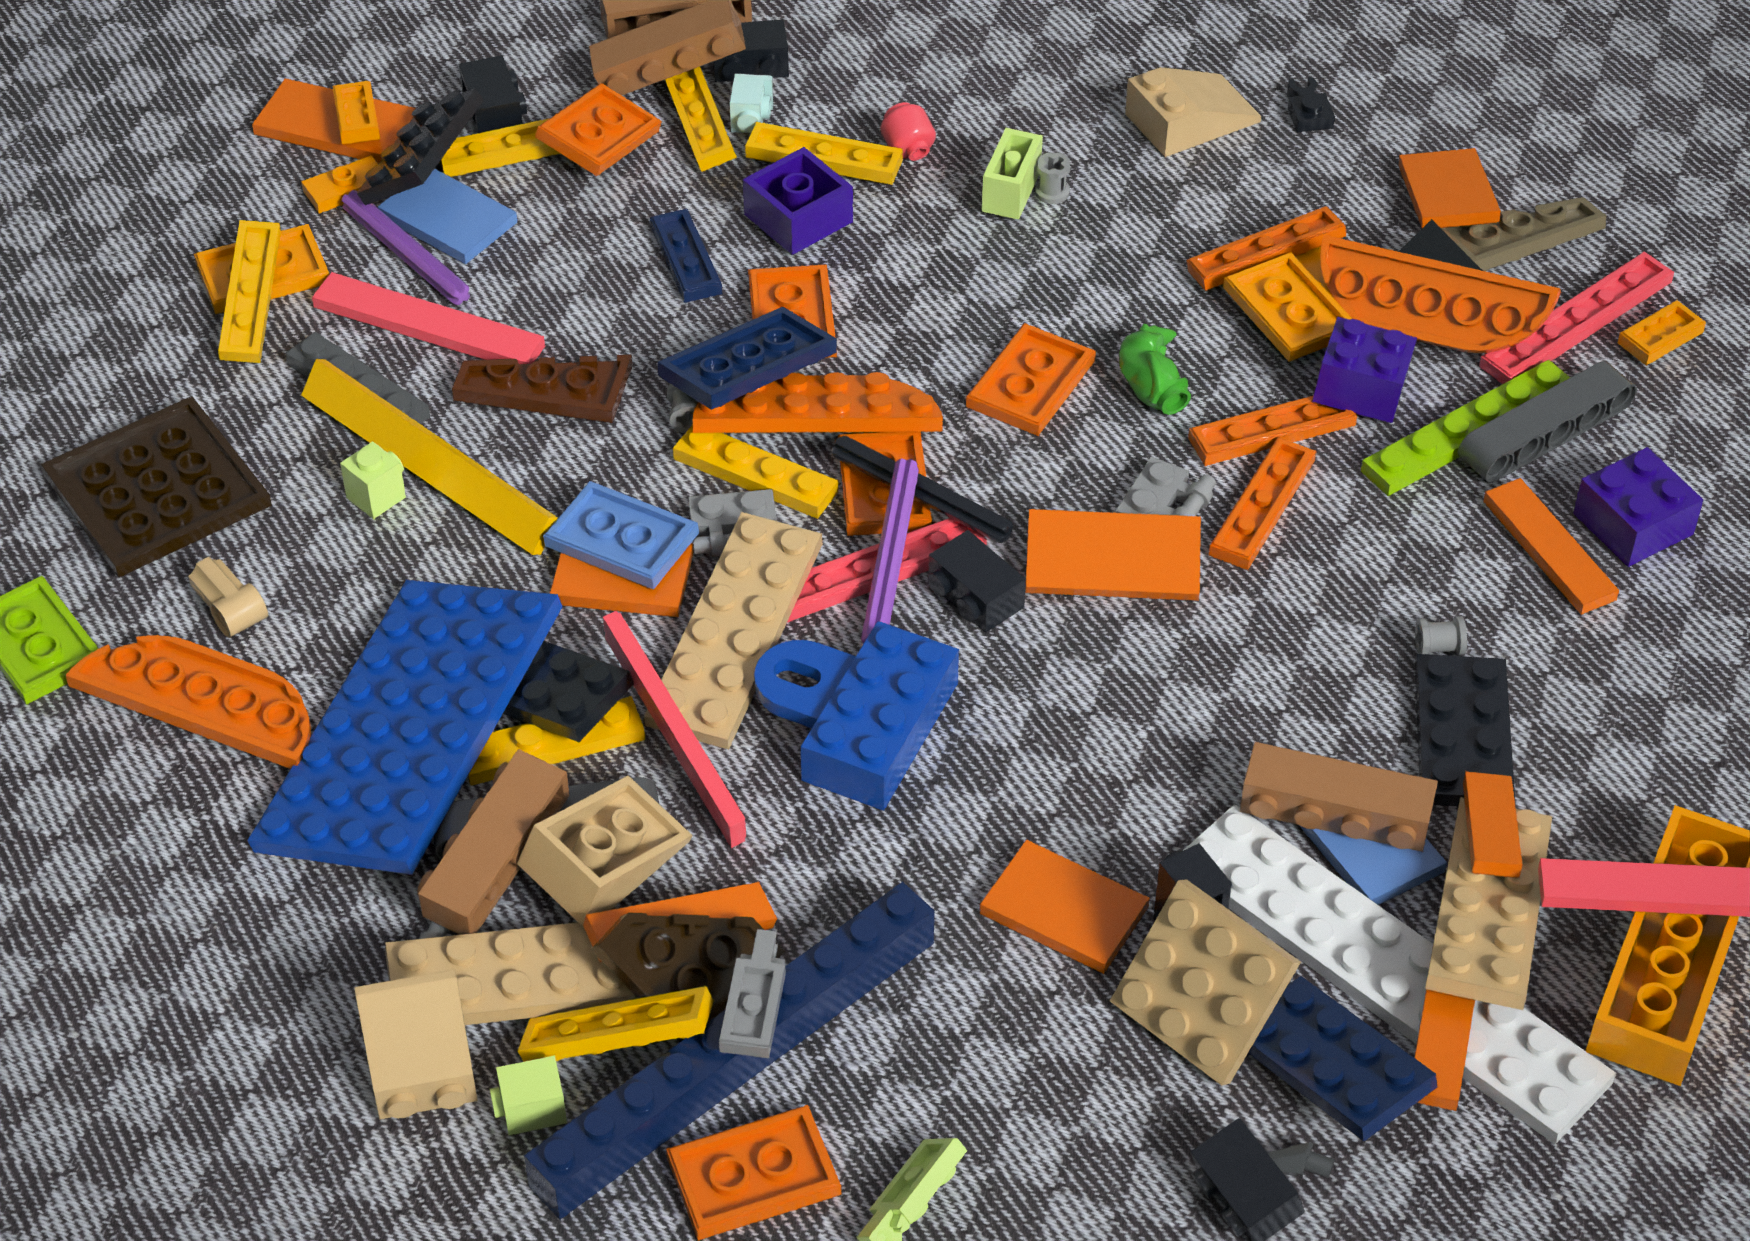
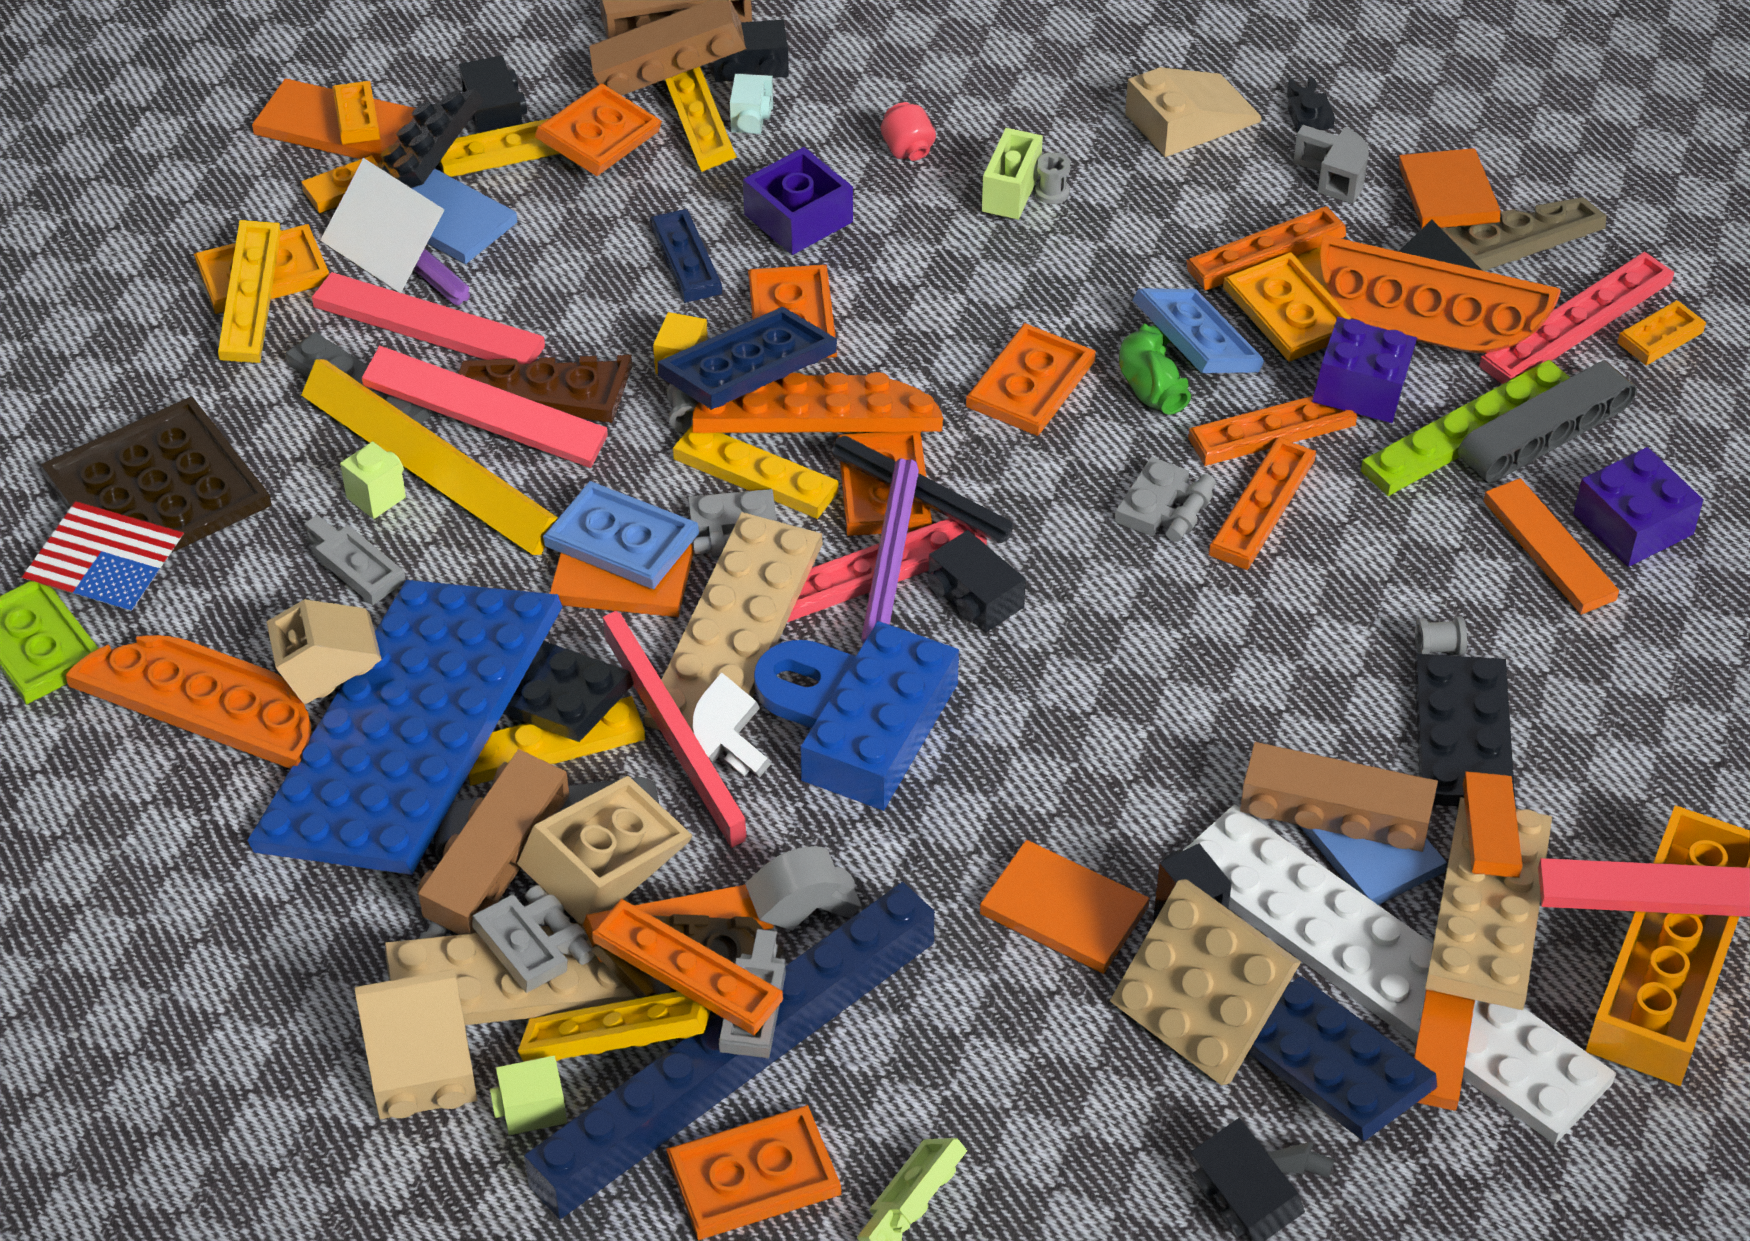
tan piece [188,557,268,638] -> none
yellow plate [745,122,903,185] -> none
orange tile [1025,509,1201,601] -> none
none -> sticker [21,501,184,611]
none -> tan slope [266,599,382,705]
none -> light grey hinge [304,515,406,605]
none -> white sticker [320,158,444,293]
none -> coral tile [362,345,608,468]
none -> light grey plate [472,885,595,993]
none -> orange tile [592,898,783,1036]
none -> yellow brick [653,312,708,374]
none -> white brick [693,673,771,778]
none -> light grey brick [745,846,862,931]
none -> medium blue tile [1132,288,1265,373]
none -> light grey brick [1293,125,1369,204]

